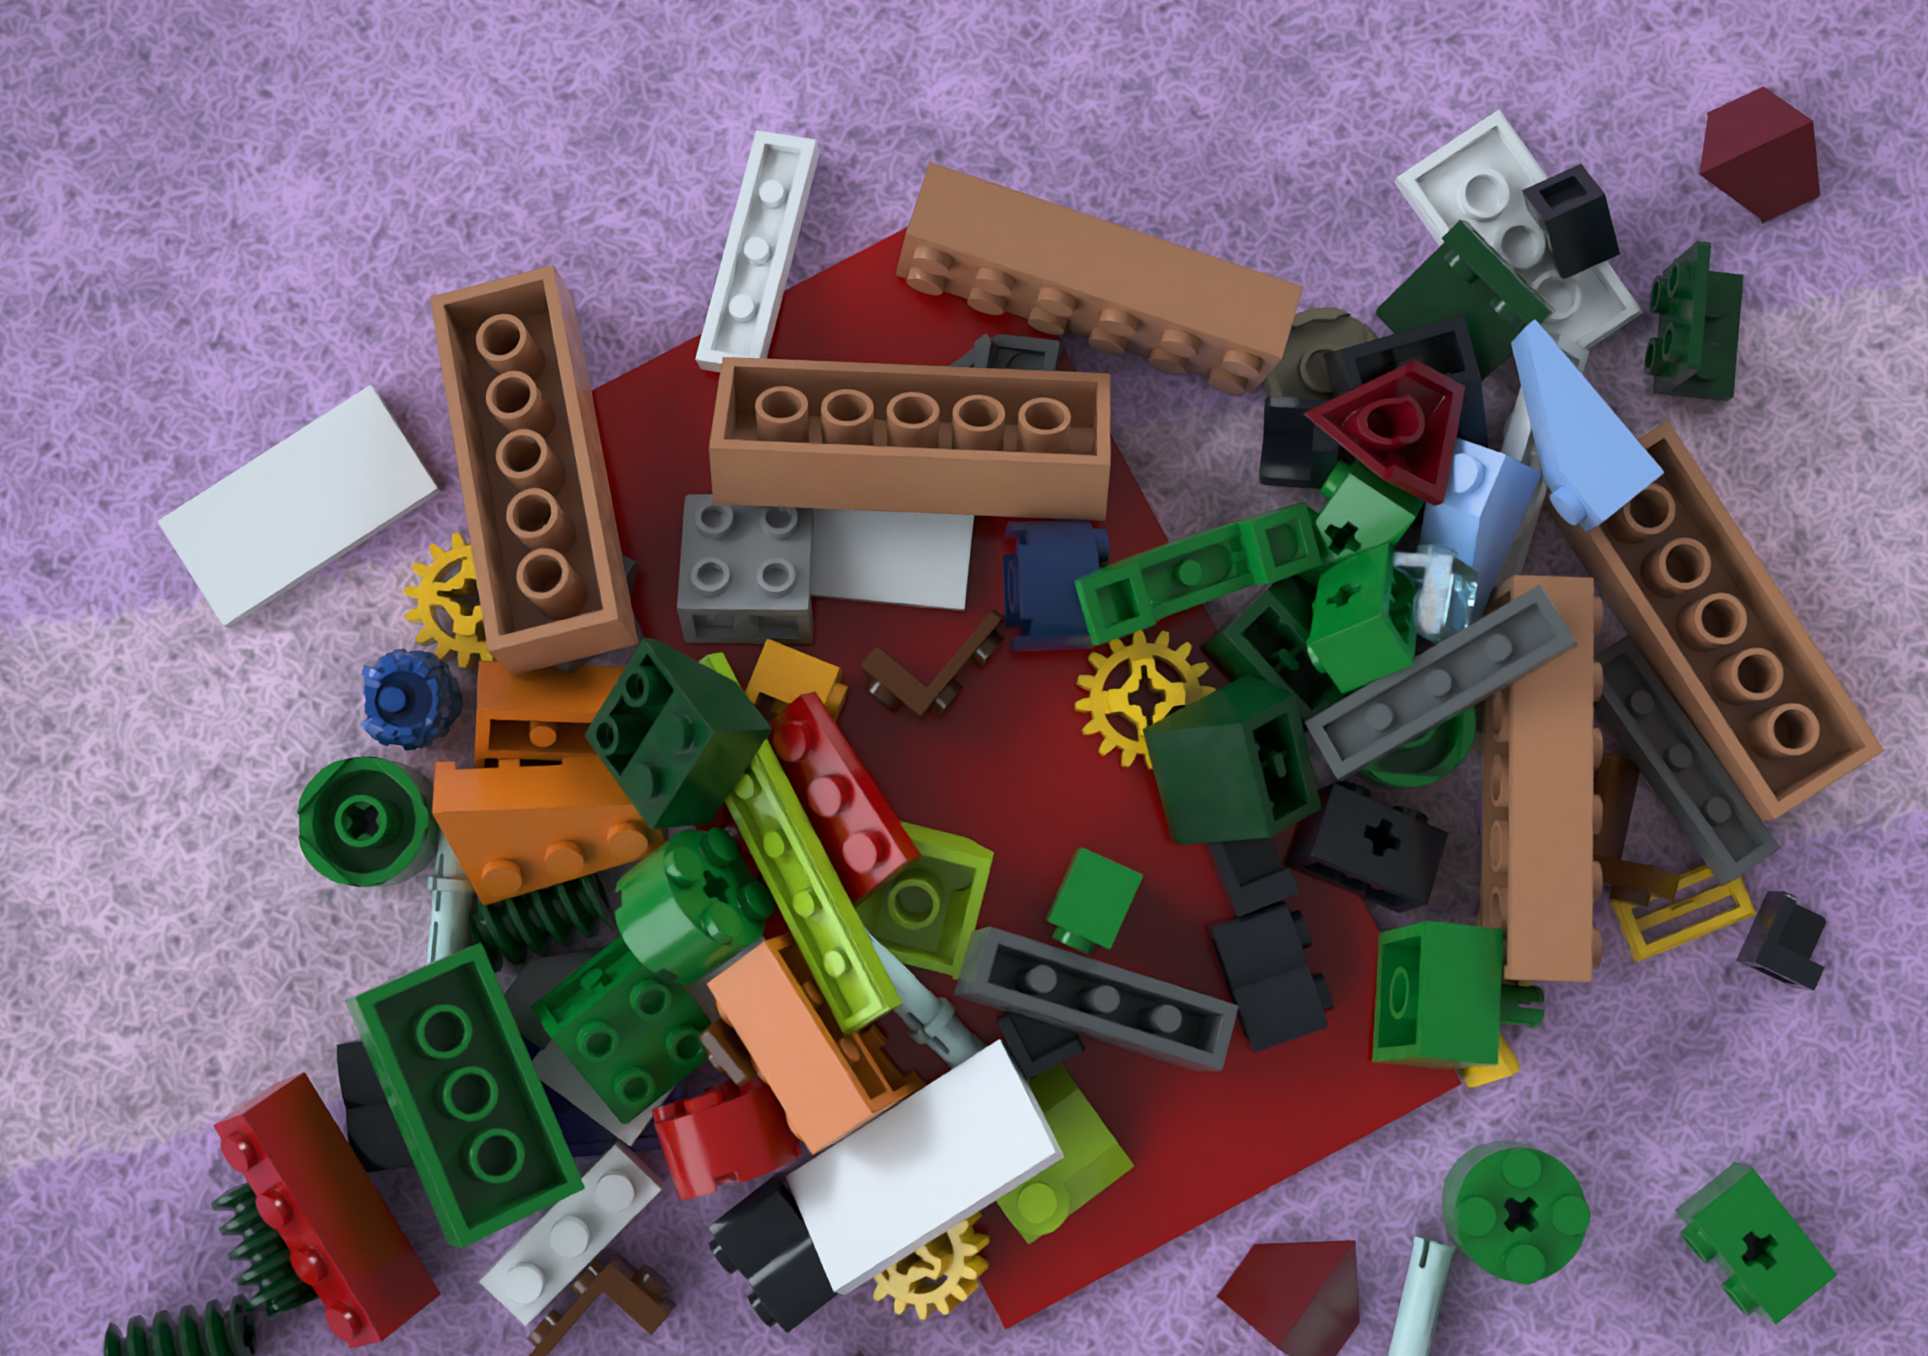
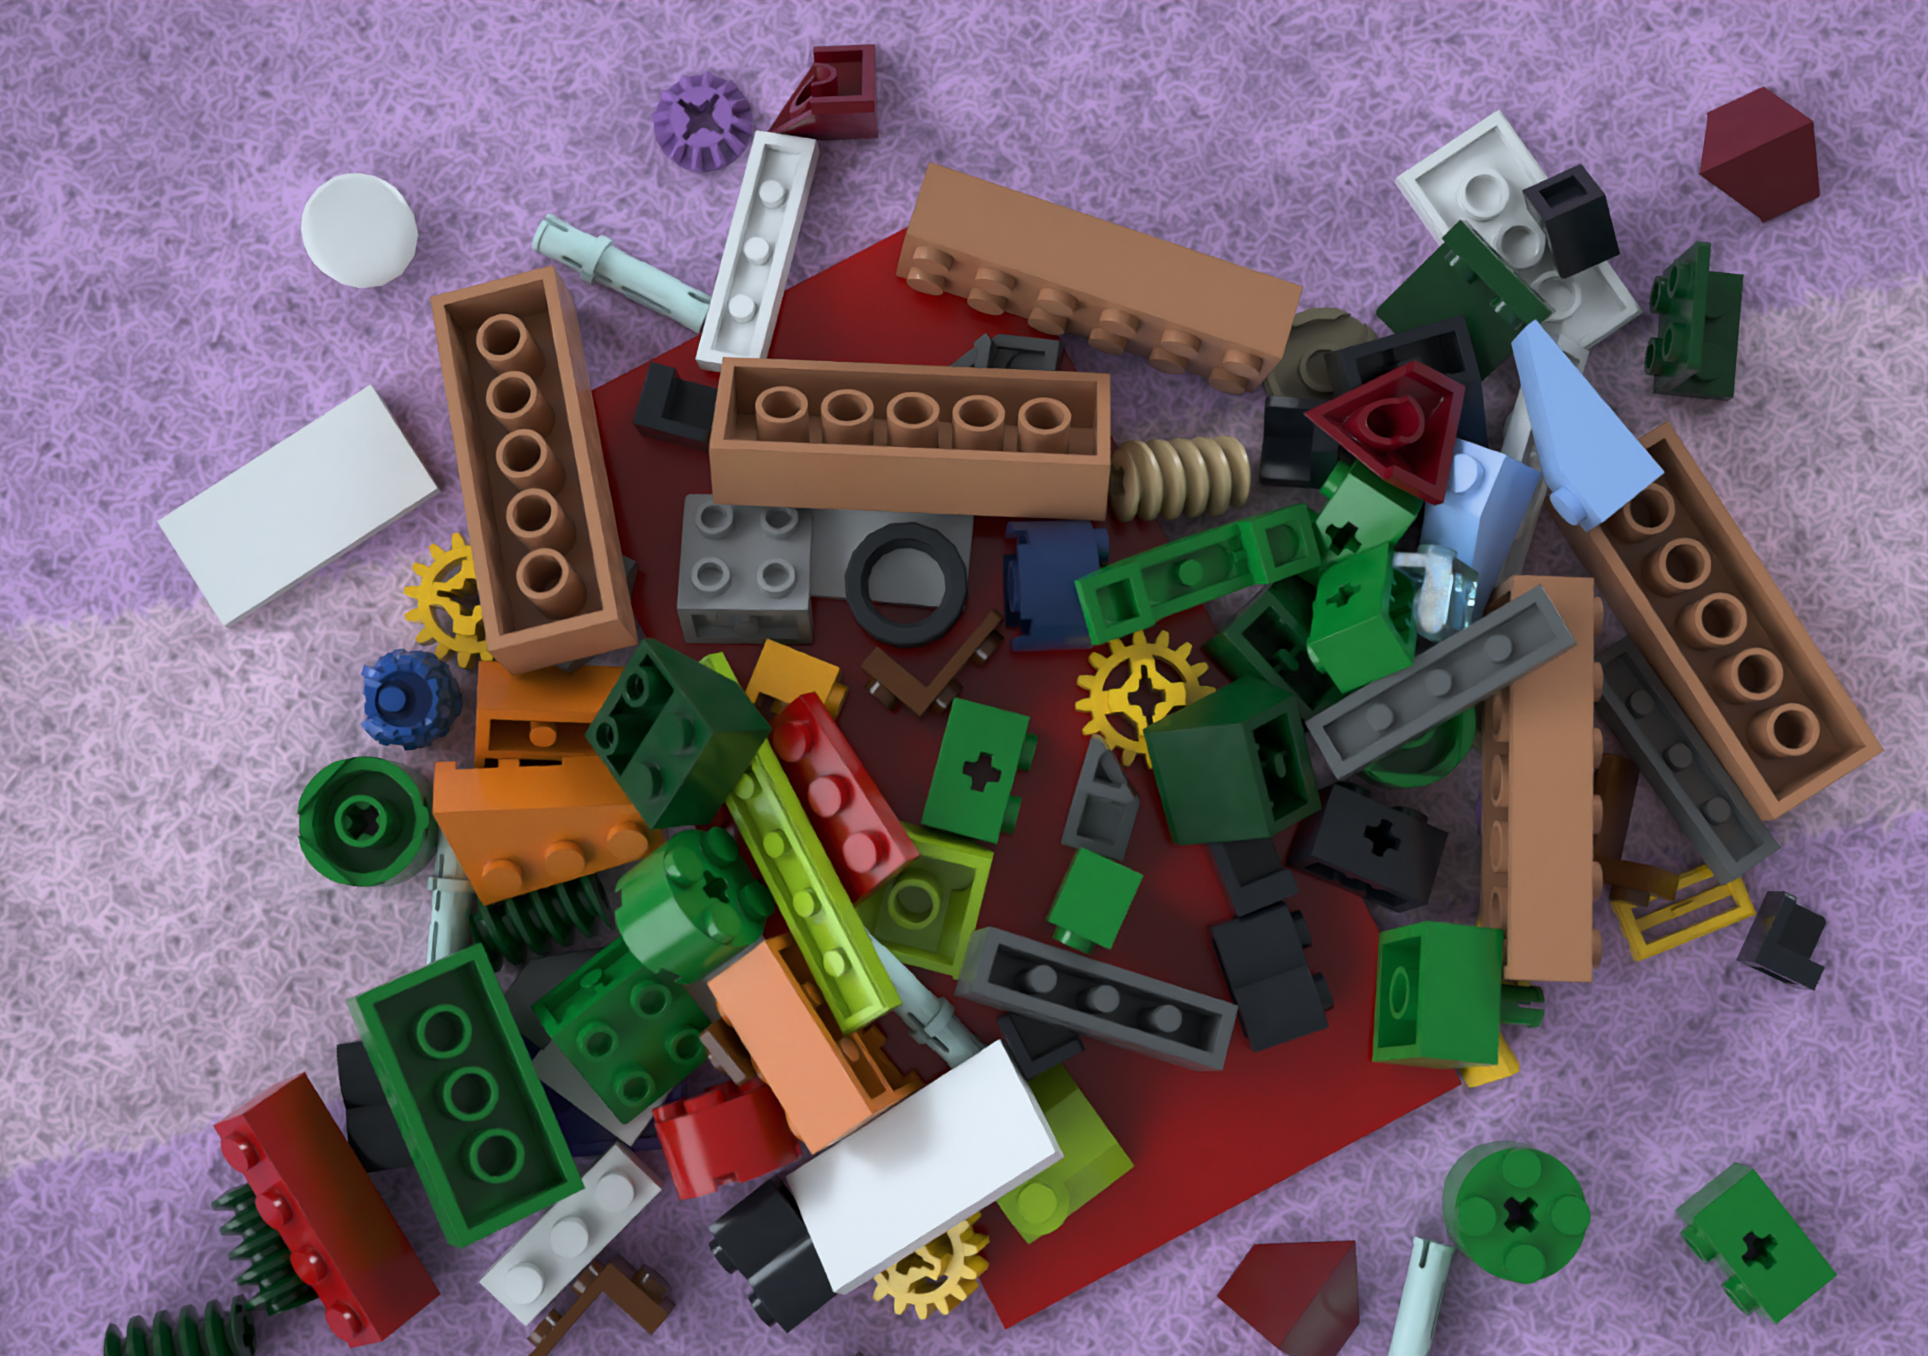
none -> white piece [301,173,418,288]
none -> light aqua pin [532,213,712,335]
none -> black panel [633,362,718,453]
none -> medium lavender gear [652,71,753,172]
none -> dark red slope [767,44,879,141]
none -> black tyre [844,522,968,649]
none -> green brick [921,697,1039,845]
none -> dark grey slope [1060,733,1141,861]
none -> tan piece [1108,435,1251,523]

